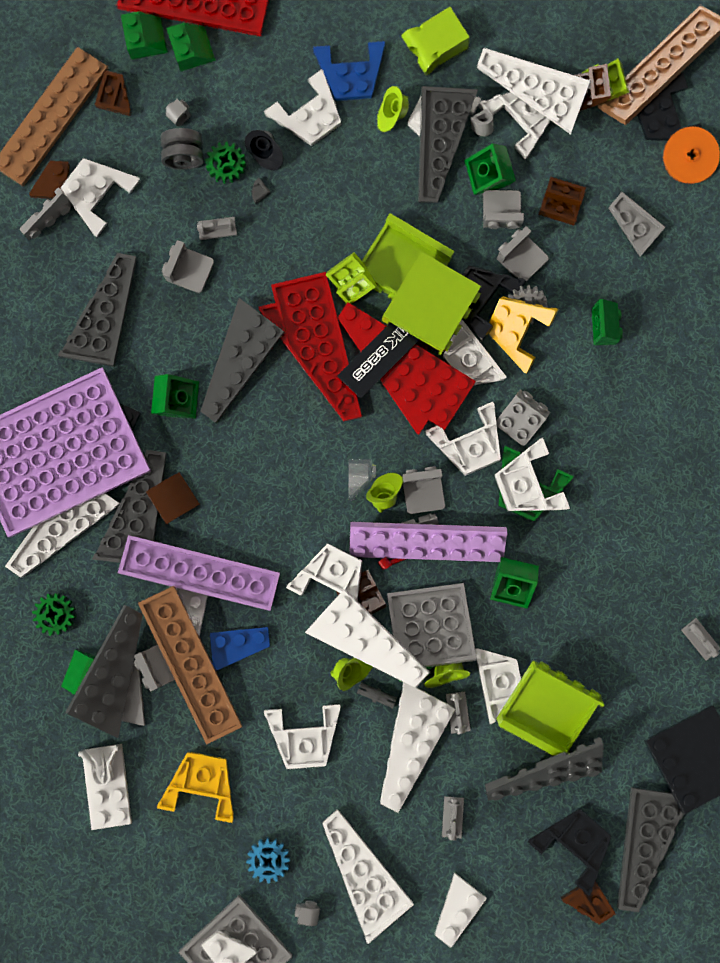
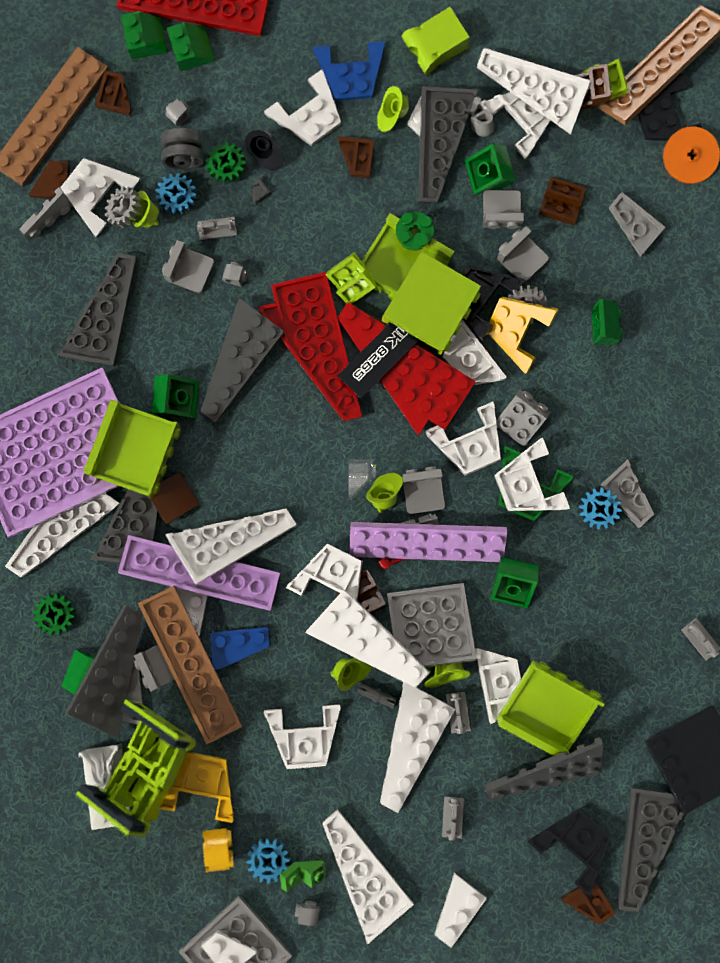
none -> lime container [76,700,196,837]
none -> lime panel [83,399,181,498]
none -> light grey gear [105,186,142,228]
none -> lime piece [132,191,159,228]
none -> dark azure gear [155,173,197,215]
none -> white wing [166,509,296,585]
none -> yellow brick [203,828,234,872]
none -> light grey plate [222,262,248,287]
none -> bright green slope [280,860,326,892]
none -> reddish brown wing [338,136,374,179]
none -> green plate [396,212,434,251]
none -> dark azure gear [579,487,622,529]
none -> light grey wing [599,460,654,528]

